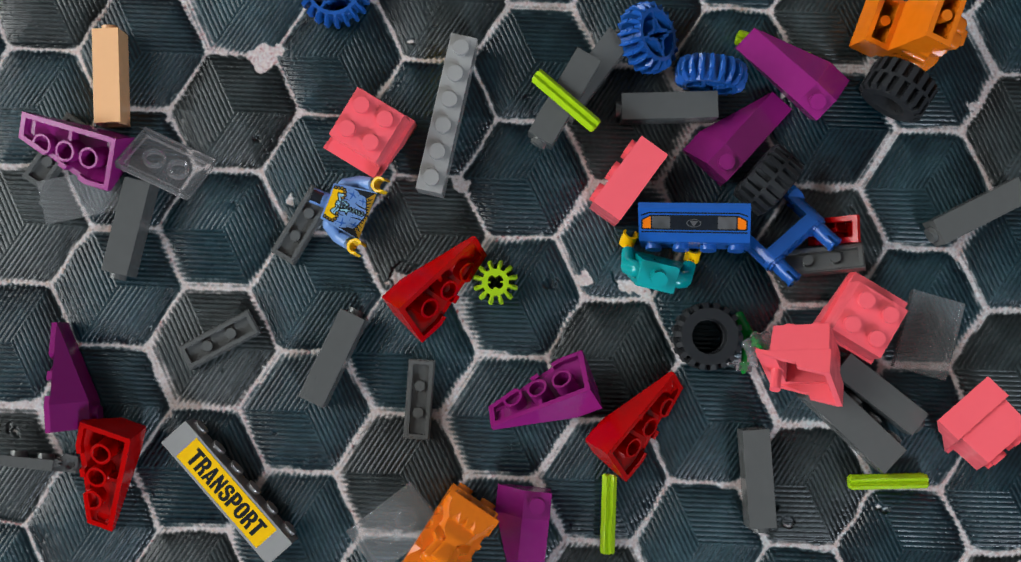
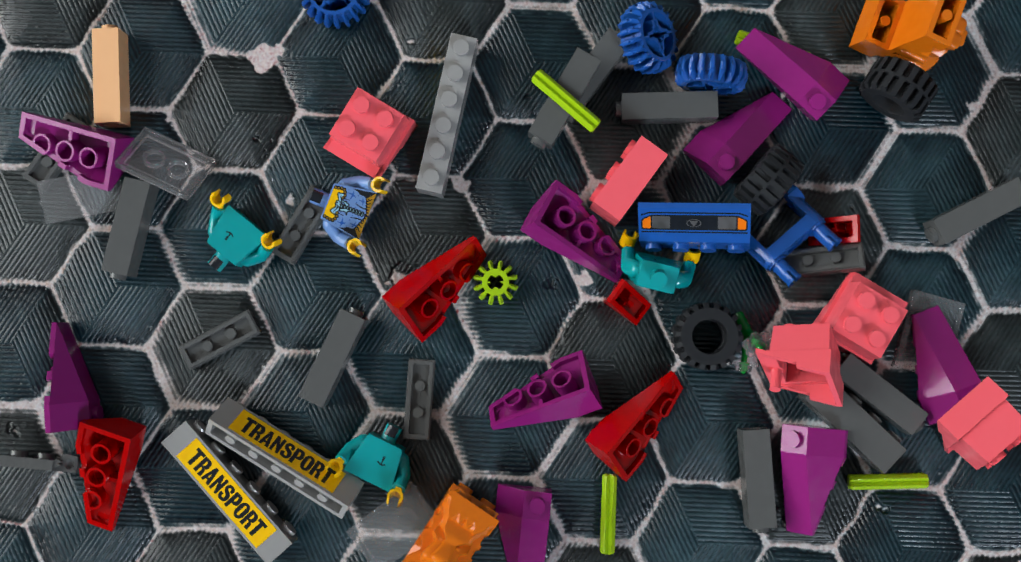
none -> brick [205,397,365,519]
none -> teal torso [207,189,282,272]
none -> teal torso [325,422,411,508]
none -> magenta wedge [520,180,622,283]
none -> red slope [603,279,652,326]
none -> magenta wedge [780,424,848,536]
none -> magenta wedge [911,305,981,425]

